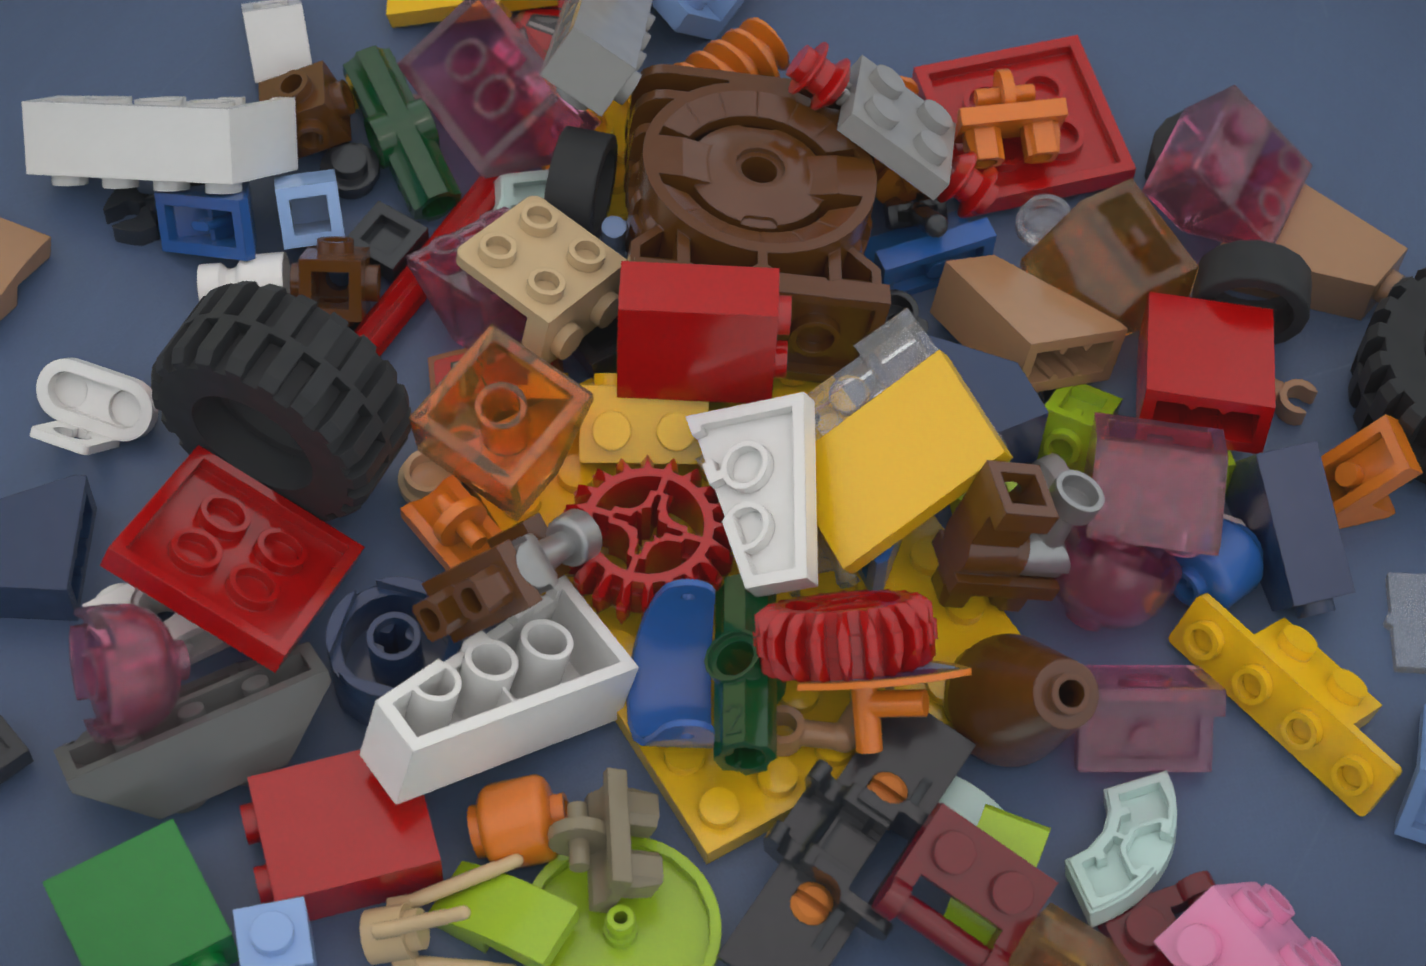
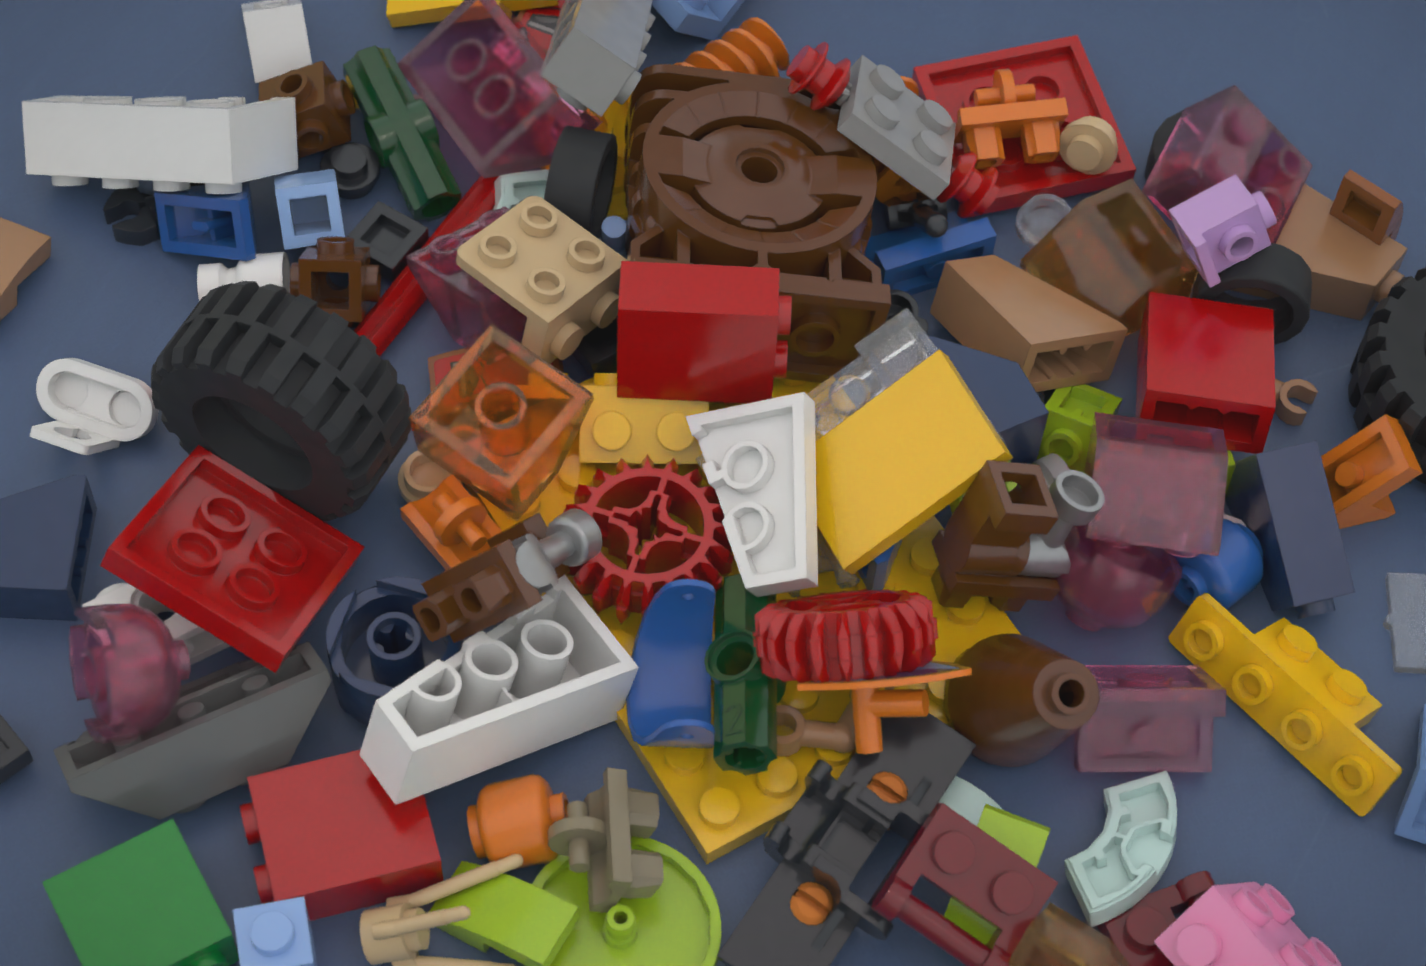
none -> tan plate [1060,116,1118,174]
none -> lavender brick [1169,174,1277,288]
none -> dark orange slope [1329,169,1403,246]

